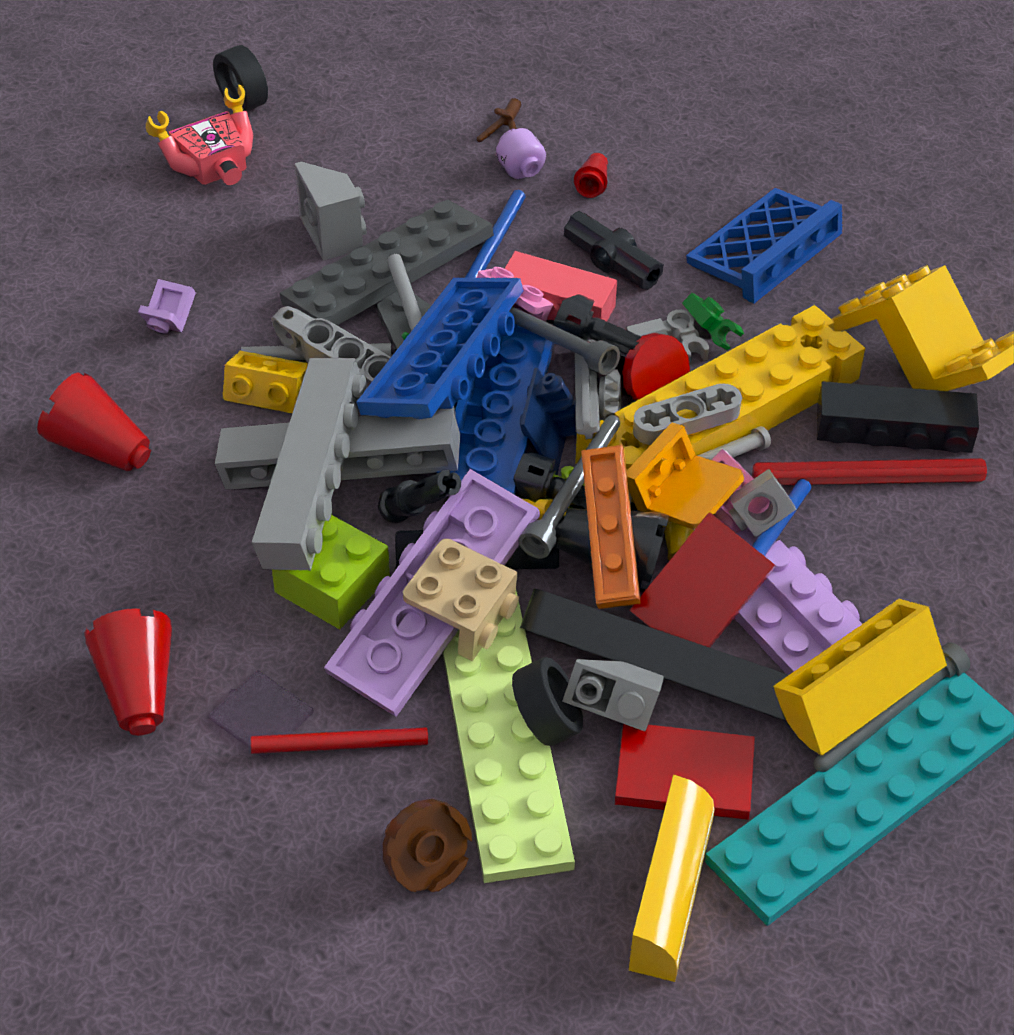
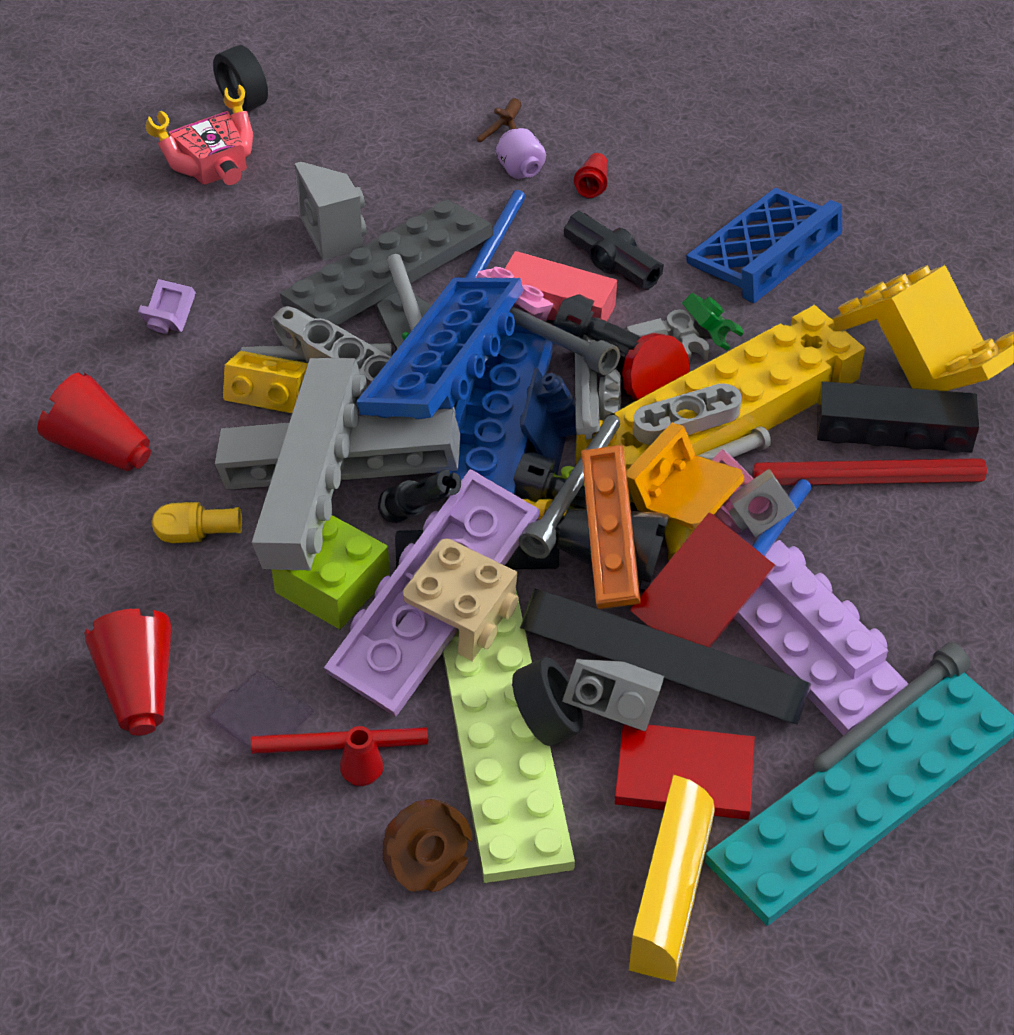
yellow brick [773,599,947,755] -> none
none -> yellow arm [152,502,242,543]
none -> red cone [340,726,384,786]

